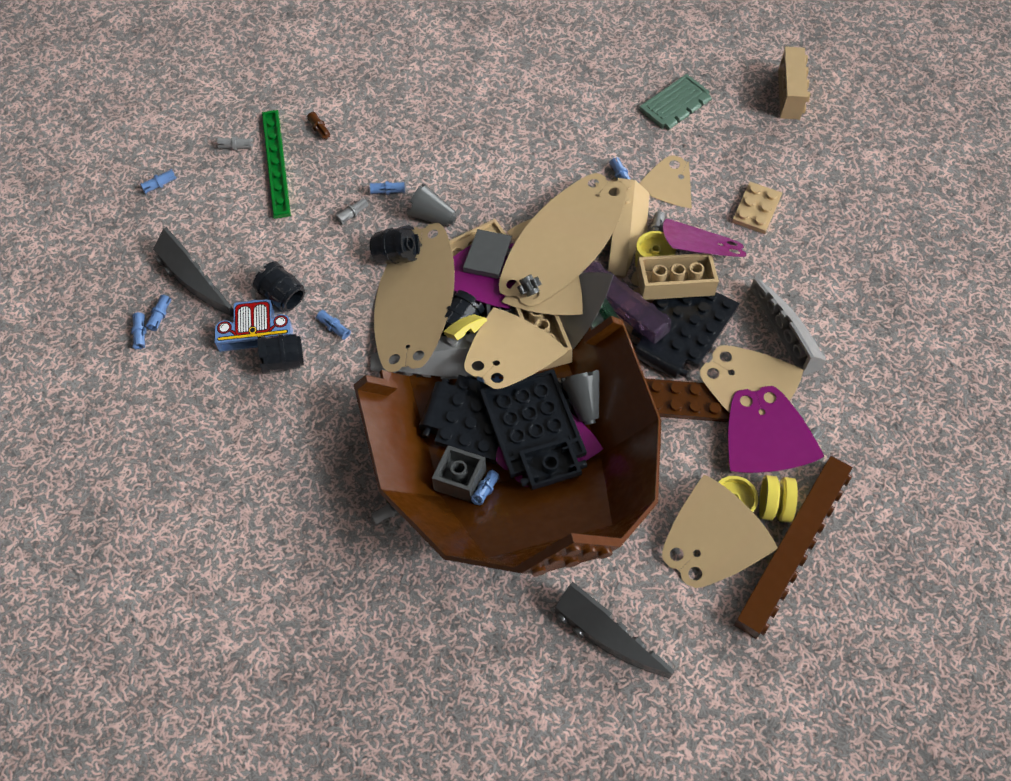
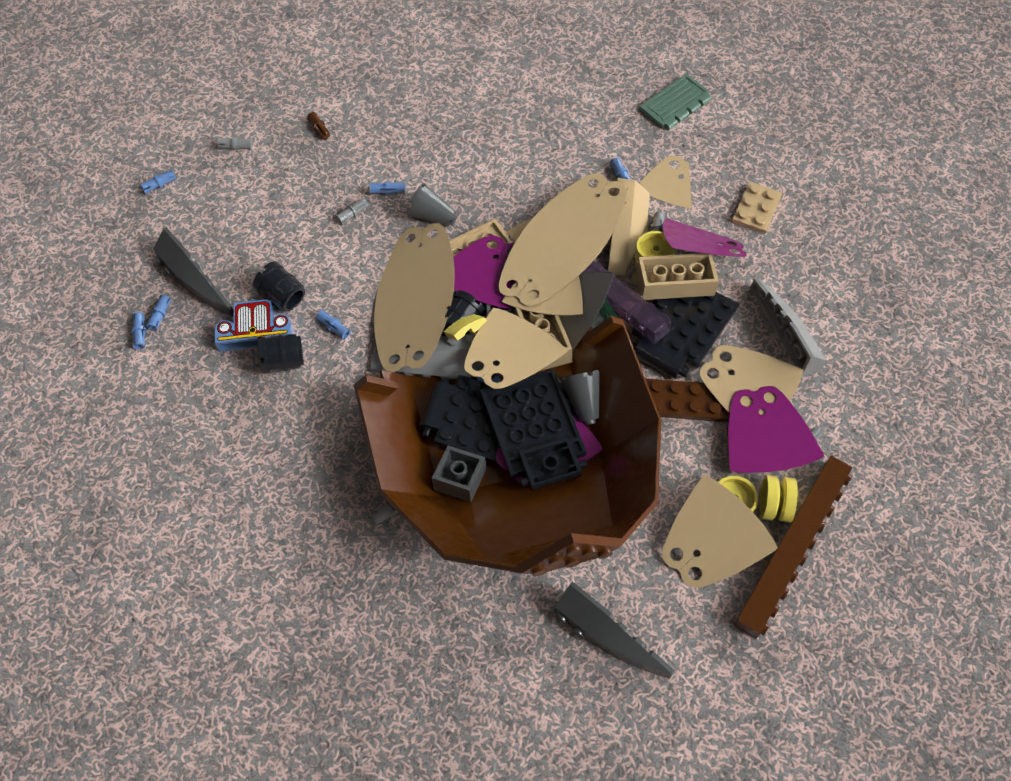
green tile [262,110,291,219] -> none
black piece [369,225,420,264] -> none
dark grey tile [463,229,512,279] -> none
medium blue pin [471,470,499,505] -> none
dark grey gear [517,274,542,297] -> none
tan brick [778,46,810,120] -> none

